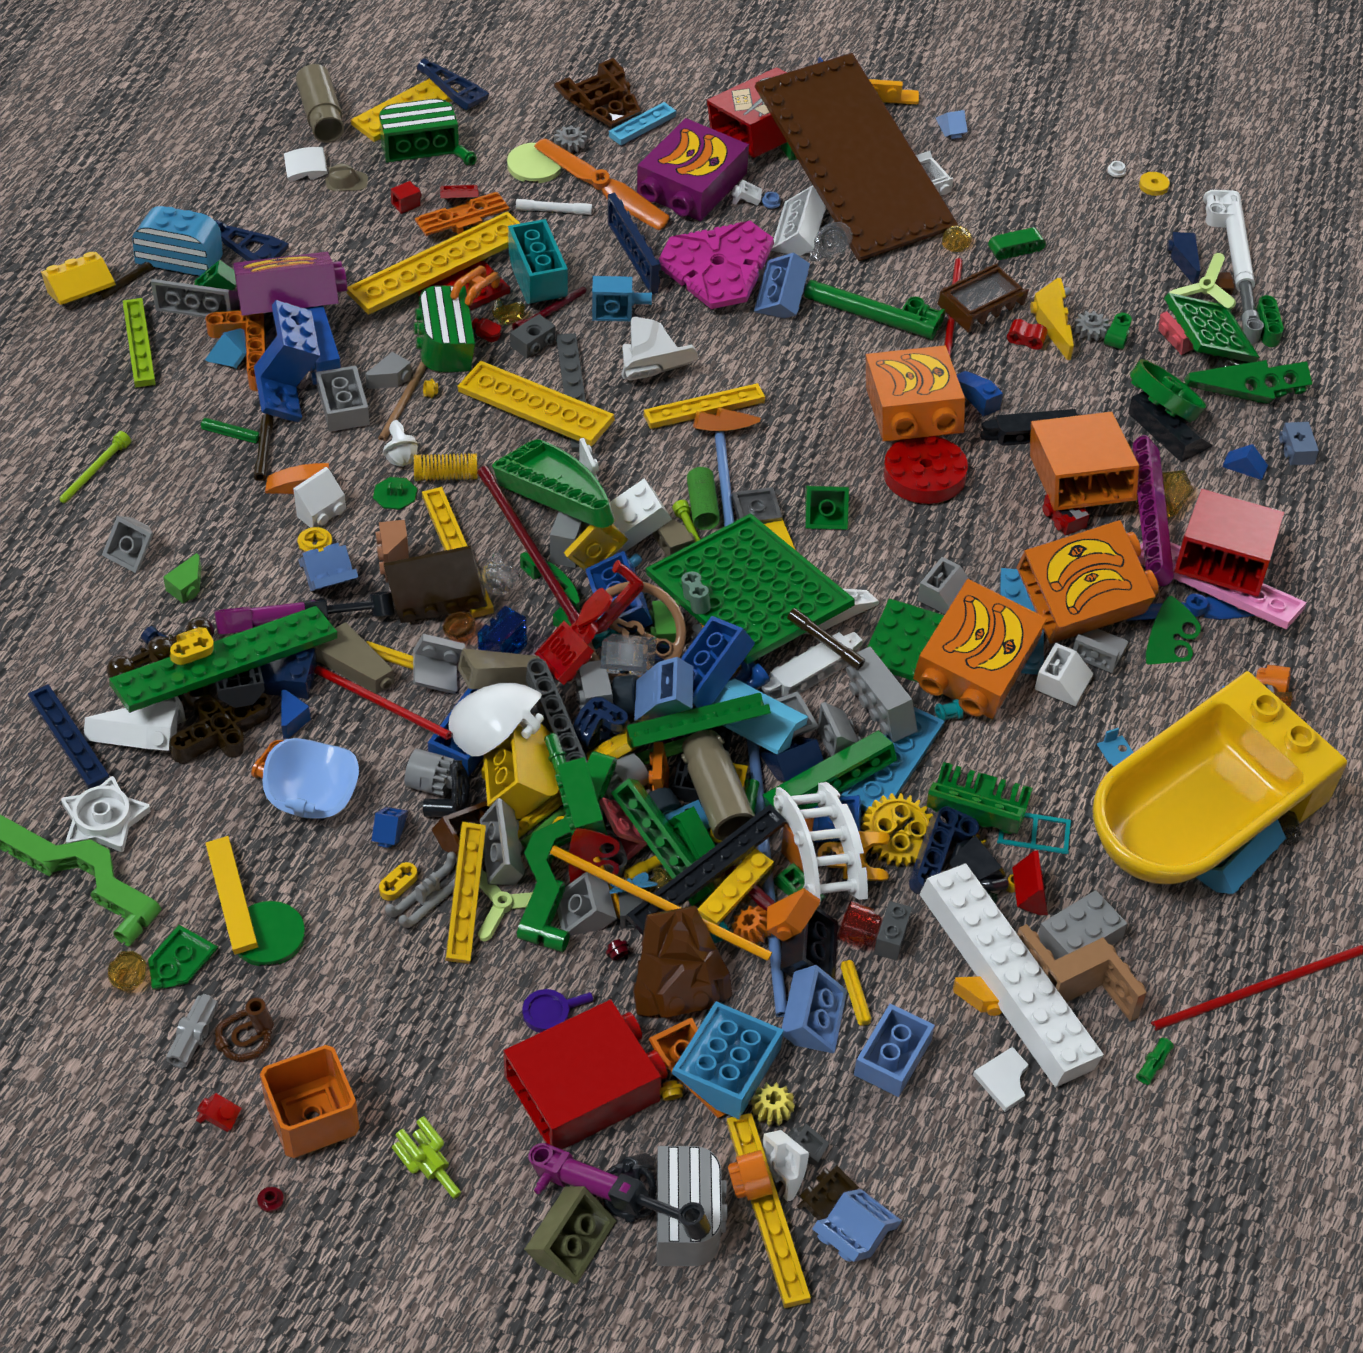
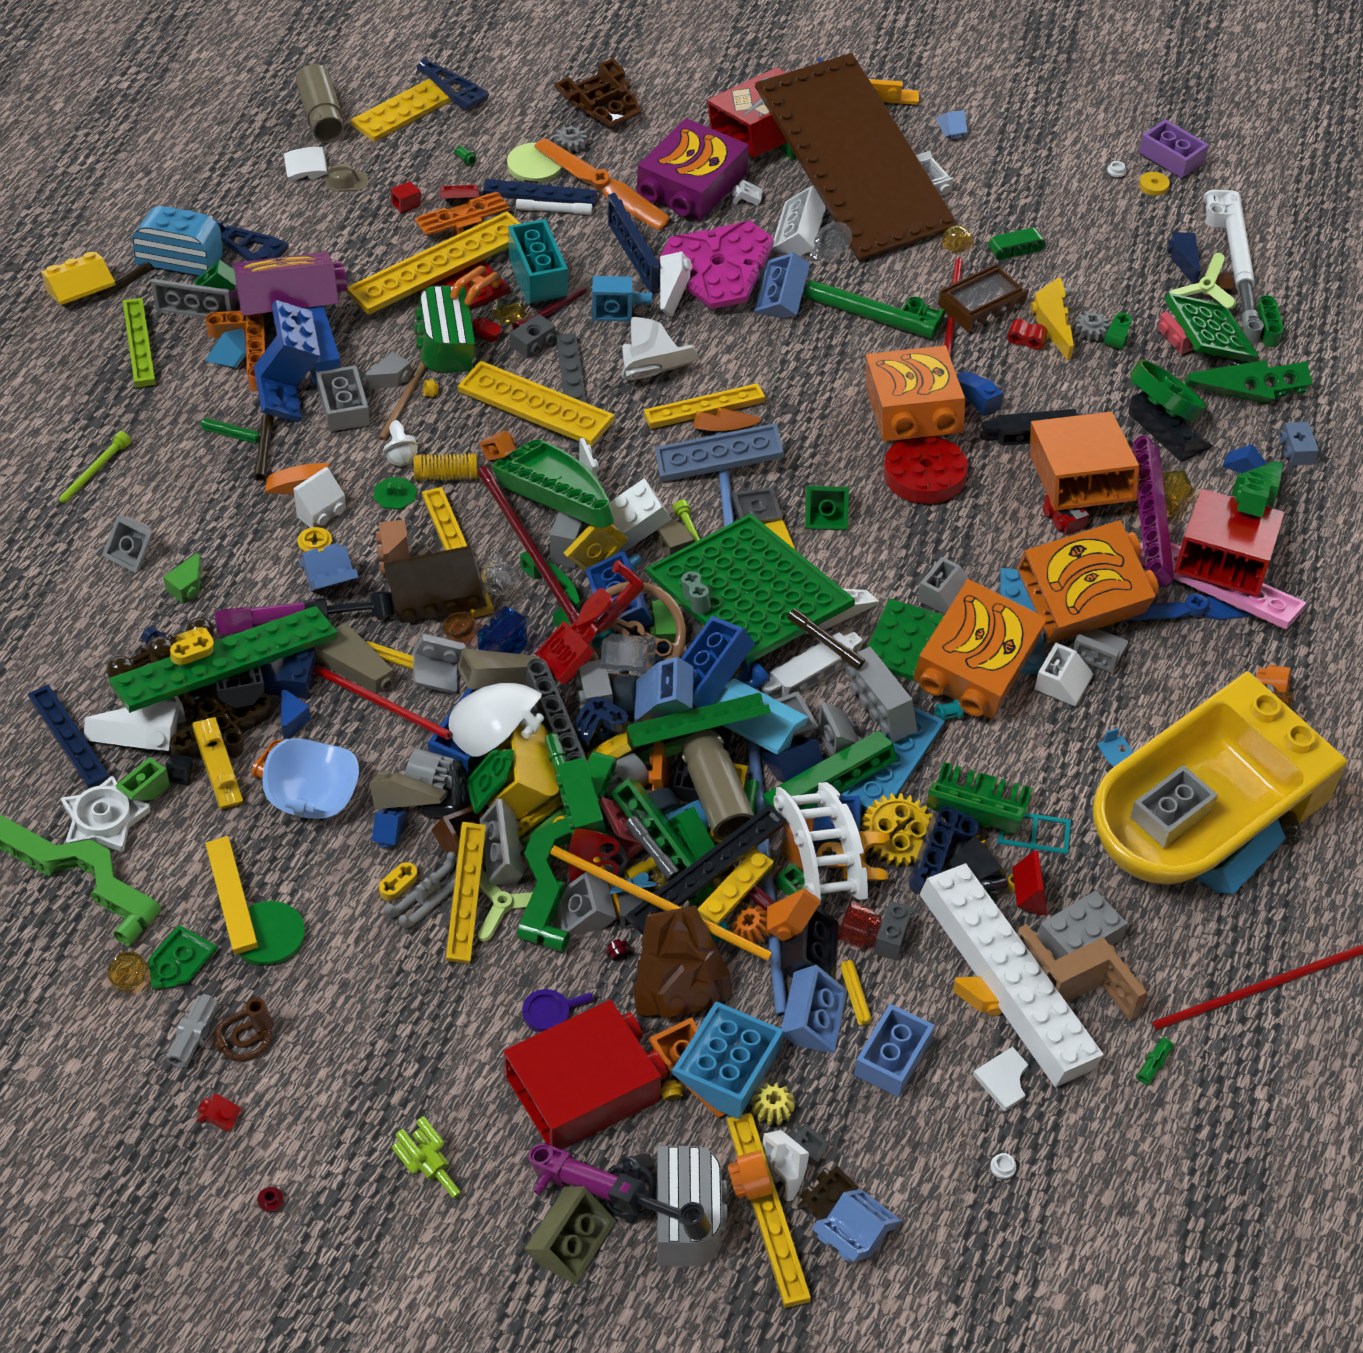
orange plate [260,1045,360,1158] -> none
green brick [379,99,459,163] -> none
medium azure plate [609,102,676,146] -> none
bright green piece [687,467,720,530] -> none
medium blue plate [762,192,781,209] -> none
green piece [1146,596,1201,665] -> none
none -> bright green slope [115,757,170,800]
none -> black slope [166,754,193,786]
none -> yellow hinge [192,717,243,810]
none -> dark tan slope [369,771,448,809]
none -> green tile [466,749,514,814]
none -> orange slope [479,430,515,461]
none -> dark blue plate [483,179,597,207]
none -> dark grey piece [625,816,679,880]
none -> sand blue plate [655,423,784,482]
none -> white slope [660,252,692,317]
none -> white plate [990,1153,1016,1179]
none -> light grey brick [1130,765,1218,848]
none -> medium lavender brick [1139,119,1209,178]
none -> green brick [1231,461,1283,517]

